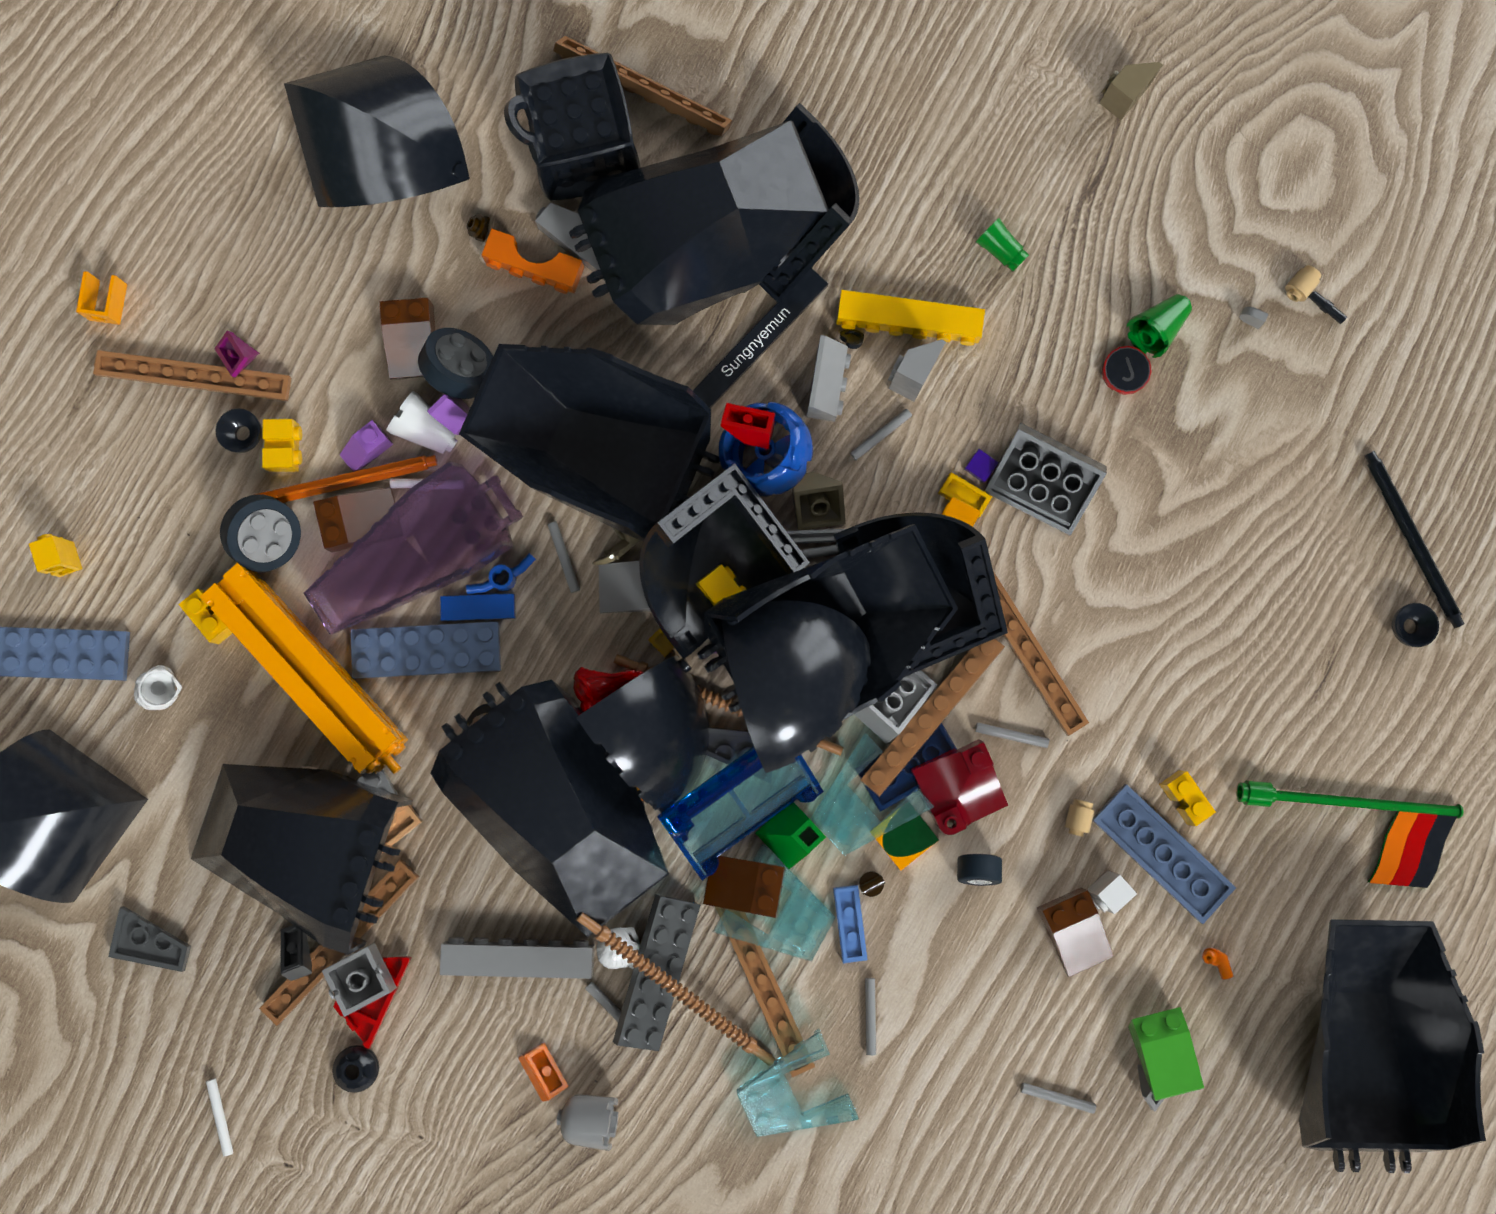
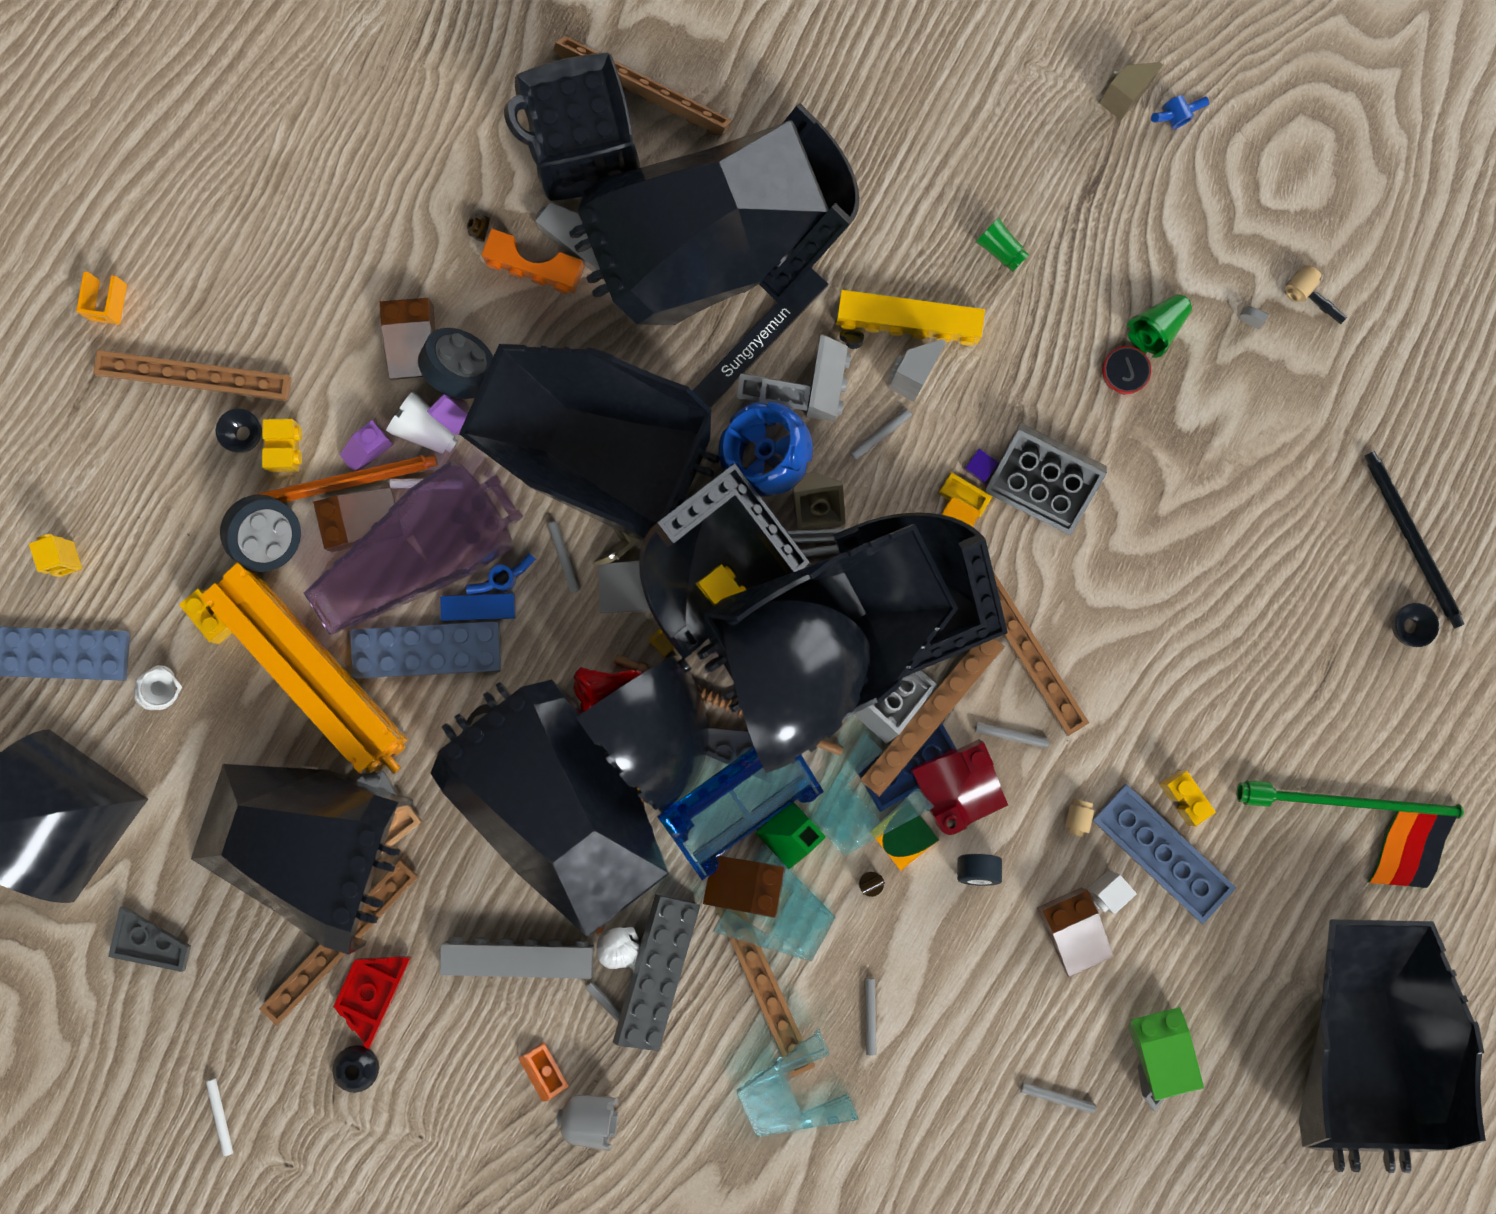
magenta slope [214,330,260,377] -> none
dark grey slope [281,925,312,981] -> none
black panel [284,55,470,207] -> none
light grey brick [322,943,397,1017] -> none
medium nougat hose [576,912,775,1066] -> none
red slope [720,403,775,449] -> none
medium blue tile [833,885,868,963] -> none
orange arm [1202,948,1234,980] -> none
none -> light grey slope [736,373,812,411]
none -> blue piece [1151,95,1209,129]

